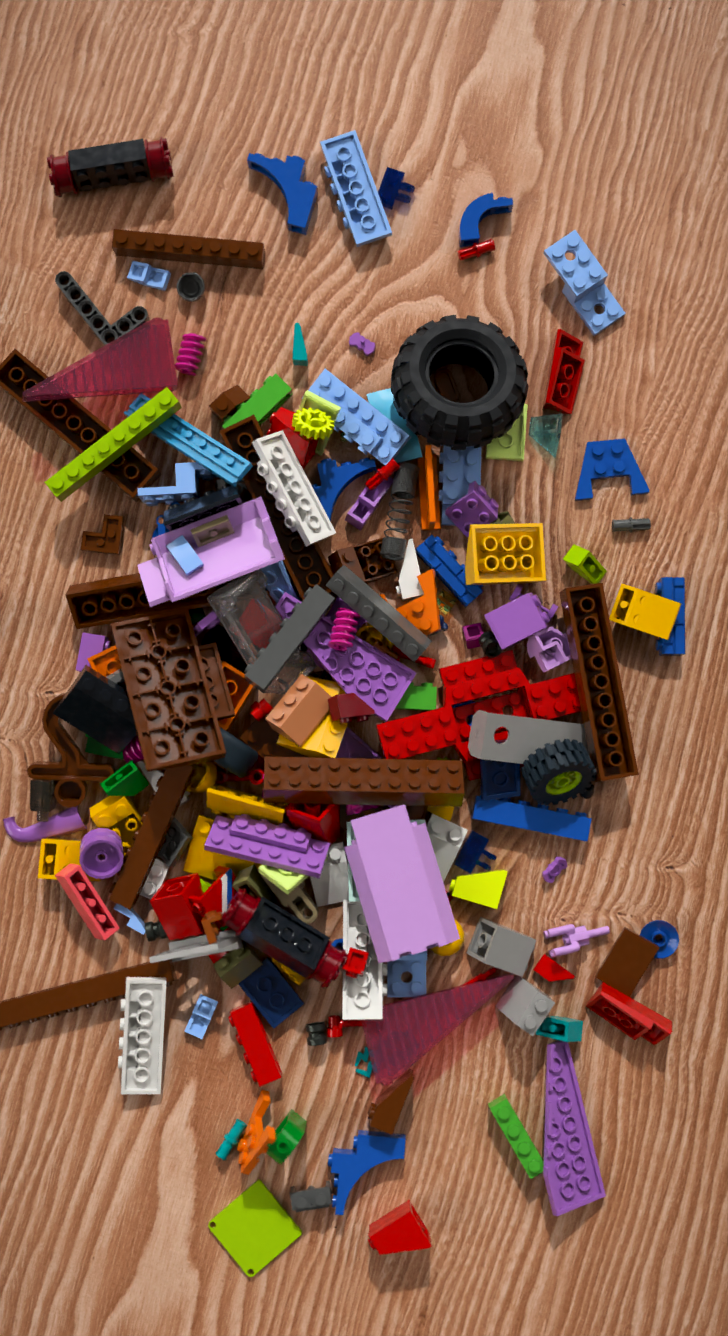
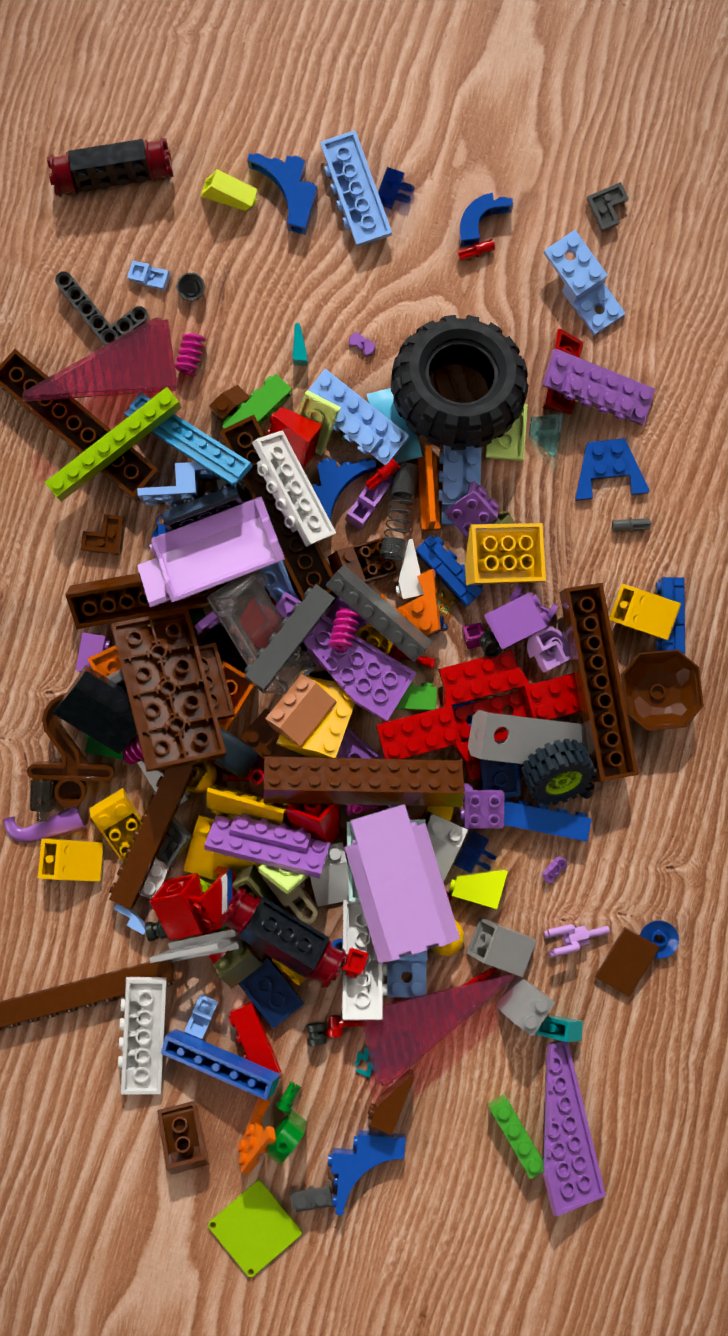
coral brick [55,864,120,941] -> none
medium lavender wheel [80,828,124,879] -> none
green slope [100,760,149,796] -> none
reddish brown brick [112,229,265,269] -> none
light blue slope [166,535,203,576] -> none
dark tan plate [191,515,235,547] -> none
dark orange bracket [201,910,222,944] -> none
teal pin [215,1119,247,1161] -> none
red brick [251,698,273,721] -> none
neon yellow gear [292,407,334,440] -> none
dark red slope [328,693,375,724] -> none
red slope [368,1200,432,1255] -> none
reddish brown pin [373,639,399,660] -> none
red slope [533,954,576,982] -> none
lime slope [563,544,607,584] -> none
red slope [586,982,672,1045] -> none
none -> reddish brown slope [157,1101,209,1175]
none -> blue brick [161,1029,281,1100]
none -> neon yellow slope [200,169,258,211]
none -> green pin [275,1081,301,1113]
none -> medium lavender bracket [460,784,504,828]
none -> medium lavender plate [541,348,655,425]
none -> dark grey plate [586,182,629,232]
none -> reddish brown rock [621,649,704,731]

